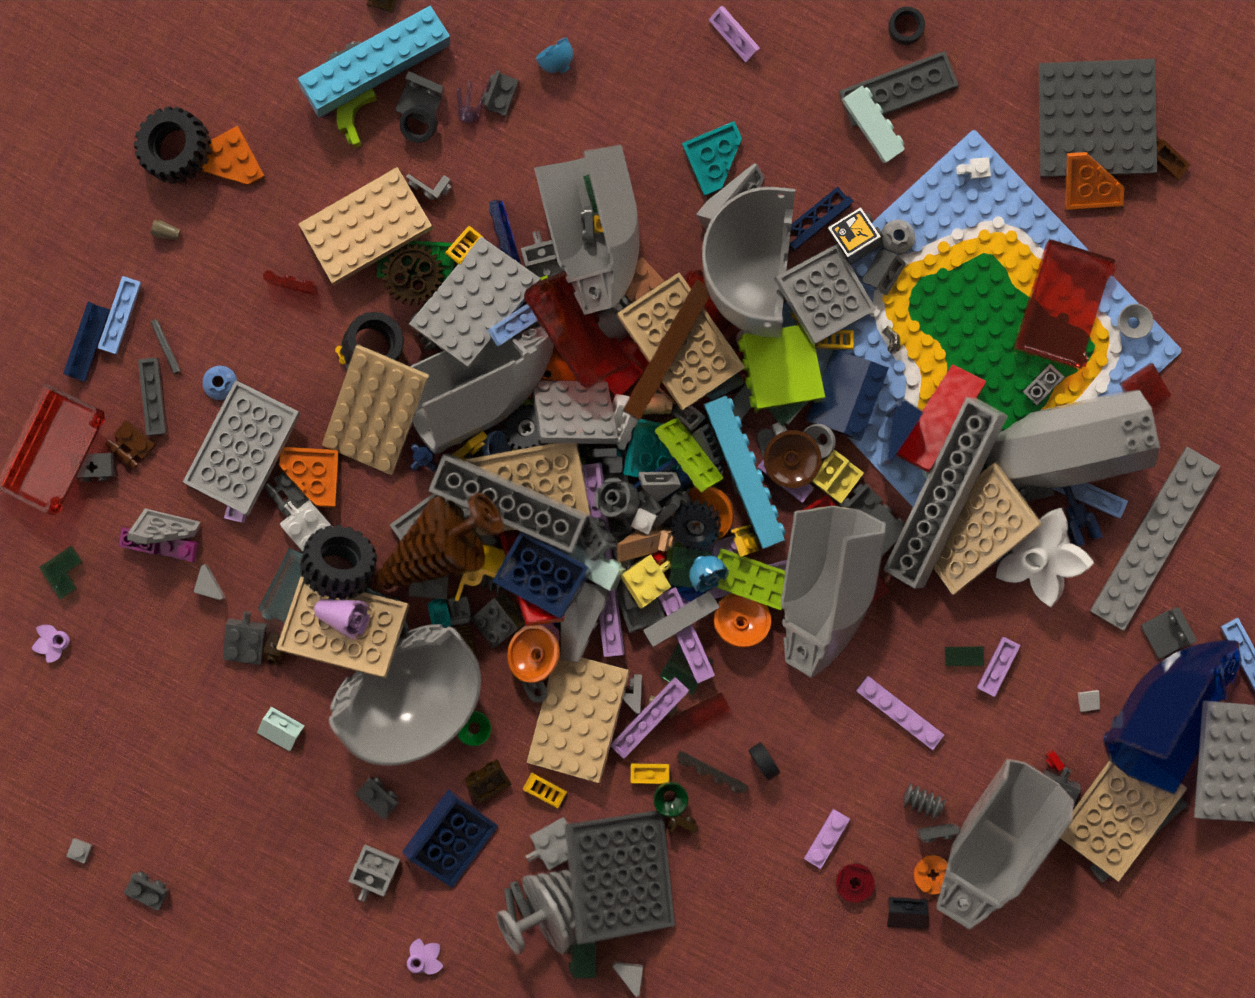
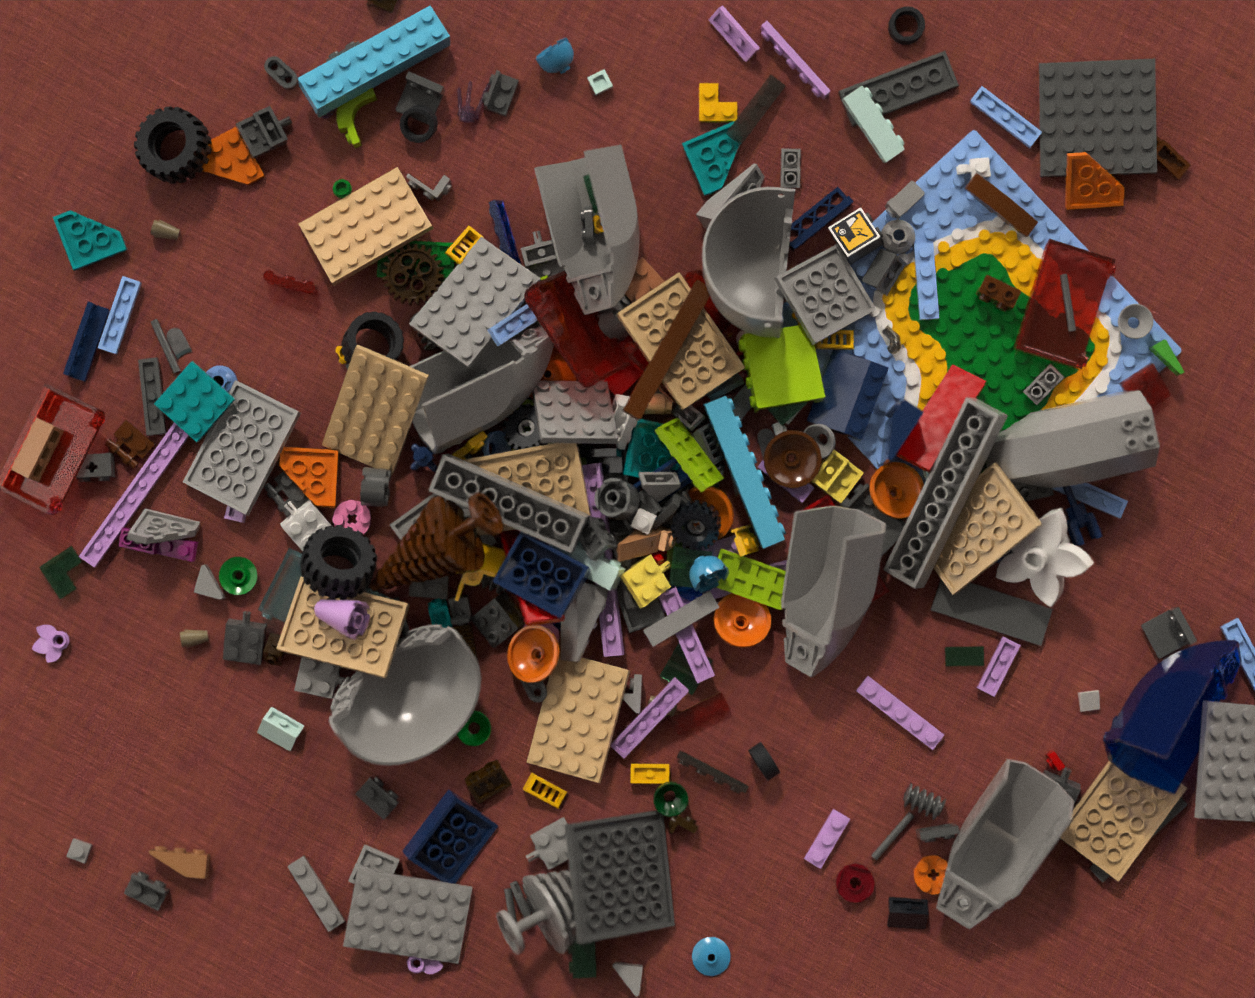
light grey plate [1090,447,1220,631] -> none
none -> medium nougat brick [11,418,64,482]
none -> teal plate [53,210,128,271]
none -> lavender plate [79,422,189,568]
none -> medium nougat slope [149,846,210,879]
none -> teal plate [154,361,236,442]
none -> flat silver piece [166,328,193,359]
none -> dark tan cone [180,629,209,648]
none -> green dish [219,557,258,595]
none -> dark grey plate [235,106,292,159]
none -> dark grey plate [264,56,298,90]
none -> light grey plate [287,855,346,932]
none -> light grey plate [294,657,346,699]
none -> bright pink plate [332,500,371,535]
none -> green plate [333,179,352,198]
none -> light grey plate [343,868,472,964]
none -> dark grey brick [360,467,391,507]
none -> light aqua plate [587,69,613,96]
none -> dark azure dish [692,937,730,976]
none -> yellow plate [699,83,737,123]
none -> clear smoke plate [726,75,785,145]
none -> lavender plate [760,21,830,100]
none -> light grey slope [780,148,801,188]
none -> orange dish [870,462,924,519]
none -> dark grey bar [871,812,914,860]
none -> light grey bracket [885,181,925,220]
none -> light blue plate [913,242,939,321]
none -> dark grey tile [931,578,1053,646]
none -> reddish brown slope [964,173,1038,237]
none -> light blue plate [970,86,1042,148]
none -> reddish brown bracket [975,275,1021,312]
none -> dark grey bar [1060,274,1076,332]
none -> bright green slope [1149,339,1184,376]

